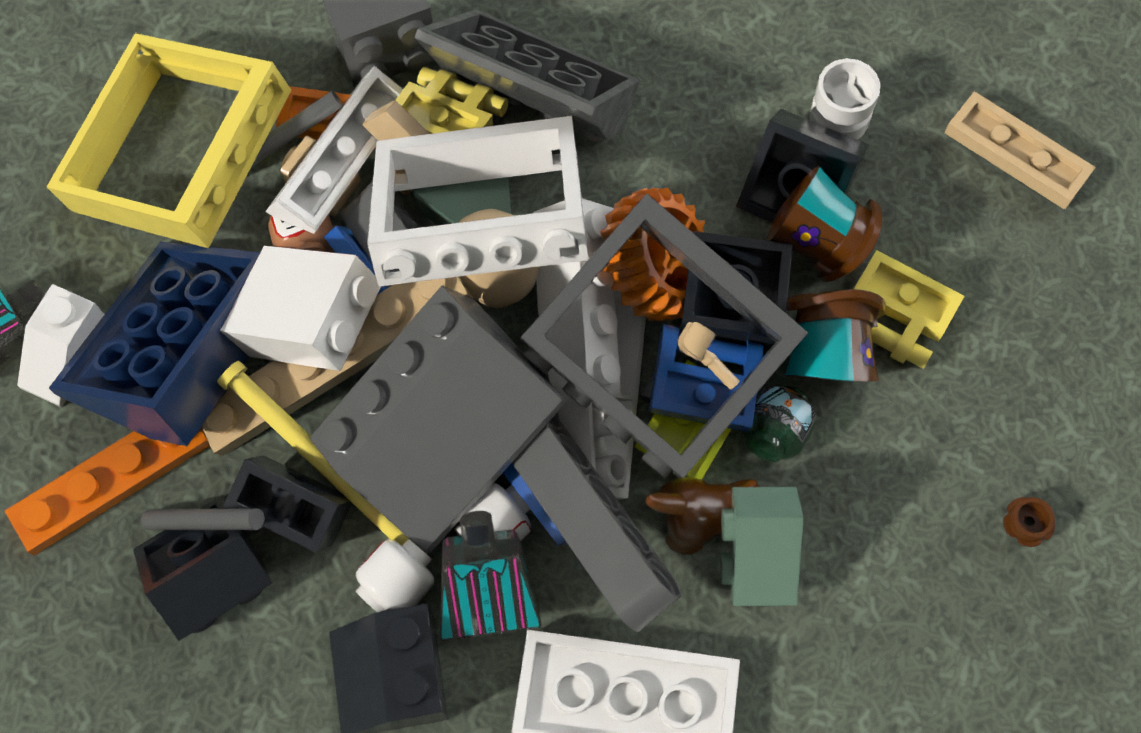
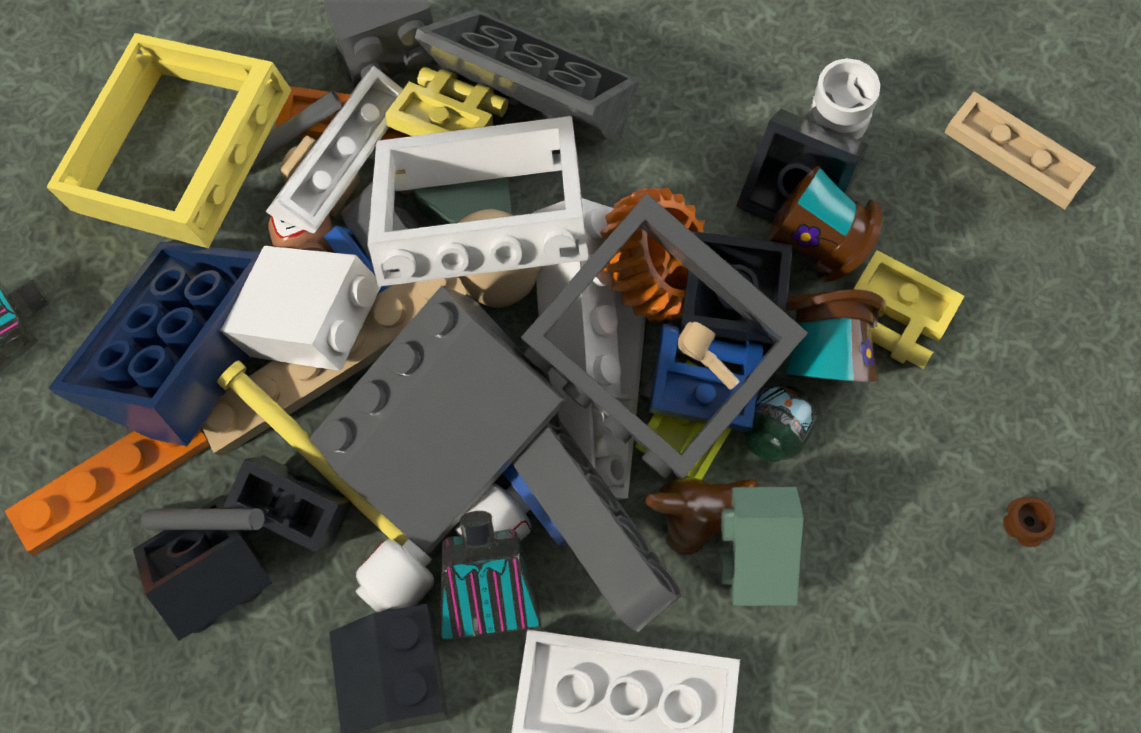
white slope [17,284,104,407] -> none
tan tile [362,100,428,141] -> none

